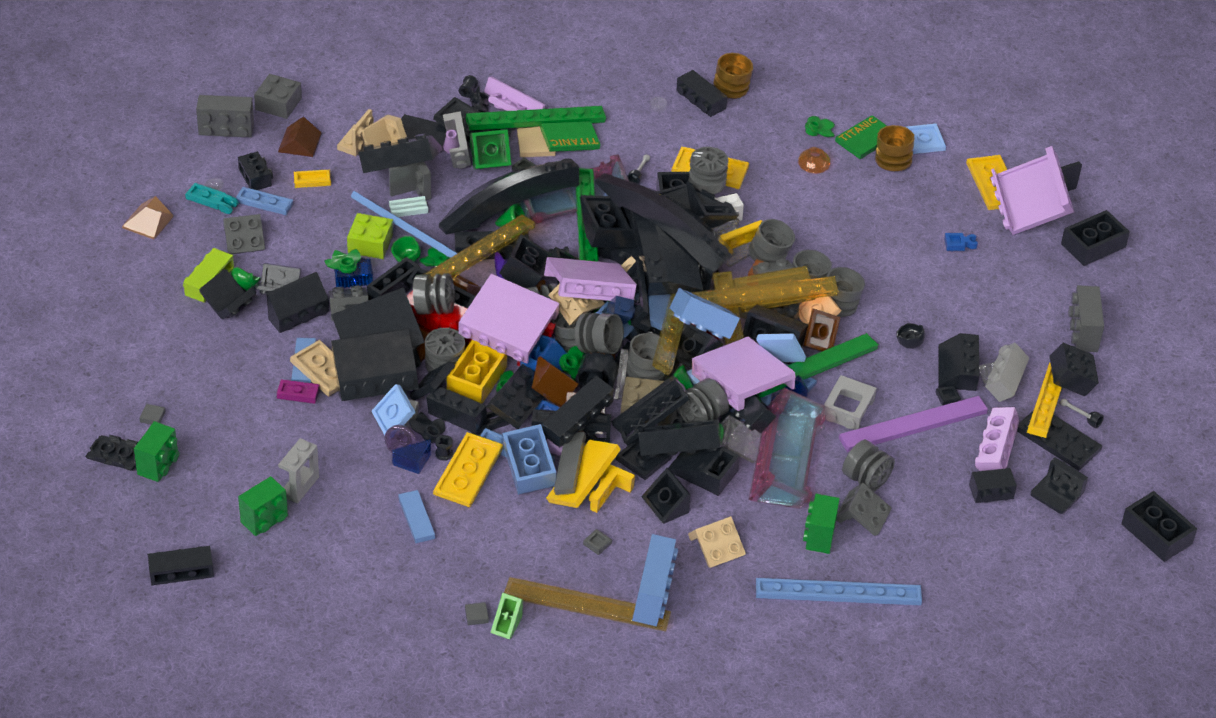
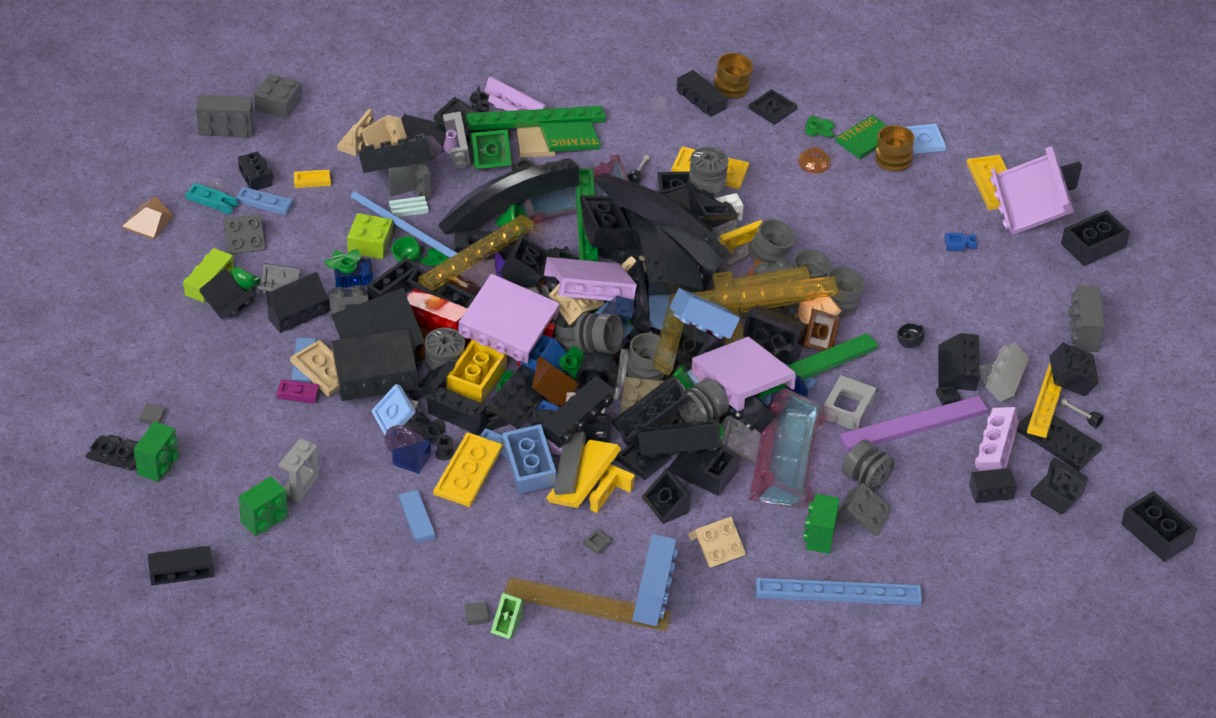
reddish brown slope [278,116,322,157] -> none
dark grey wheel [413,273,455,315] -> none
black bush [458,75,478,98] -> none
light blue tile [757,333,806,362] -> none
none -> black tile [748,89,797,125]

